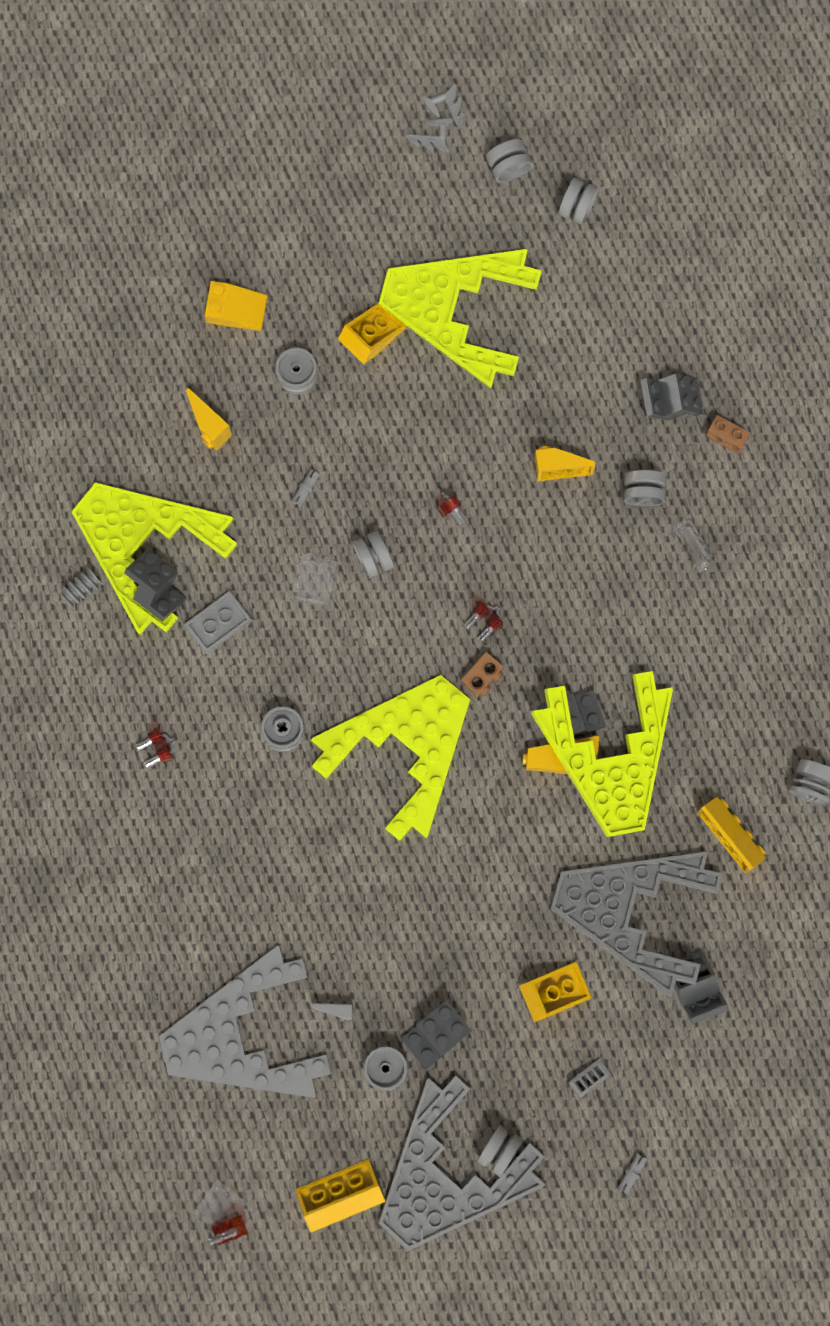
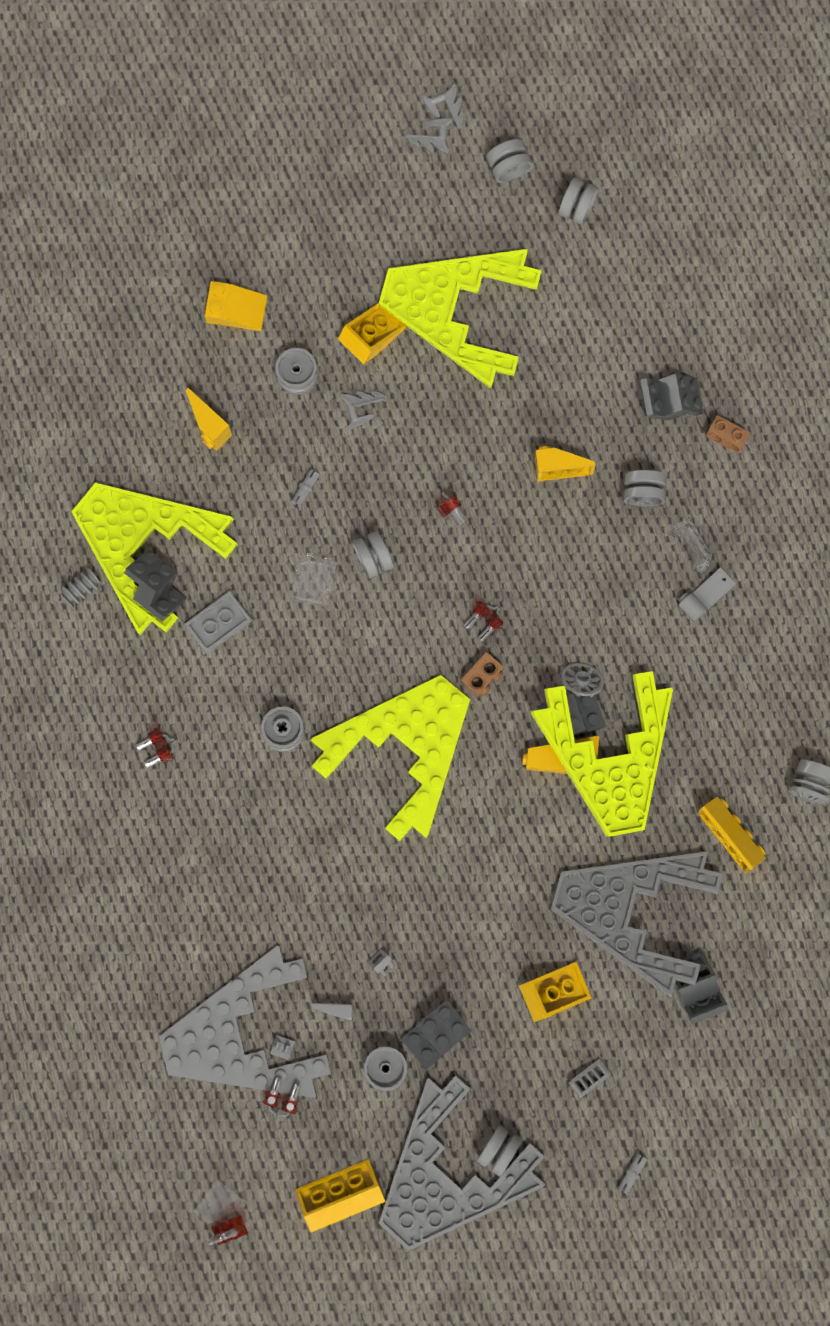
none -> piece [263,1077,301,1119]
none -> light grey tile [270,1035,295,1061]
none -> light grey piece [340,391,387,429]
none -> light grey tile [367,949,394,976]
none -> light grey wheel [561,663,604,697]
none -> light grey door [678,567,736,622]

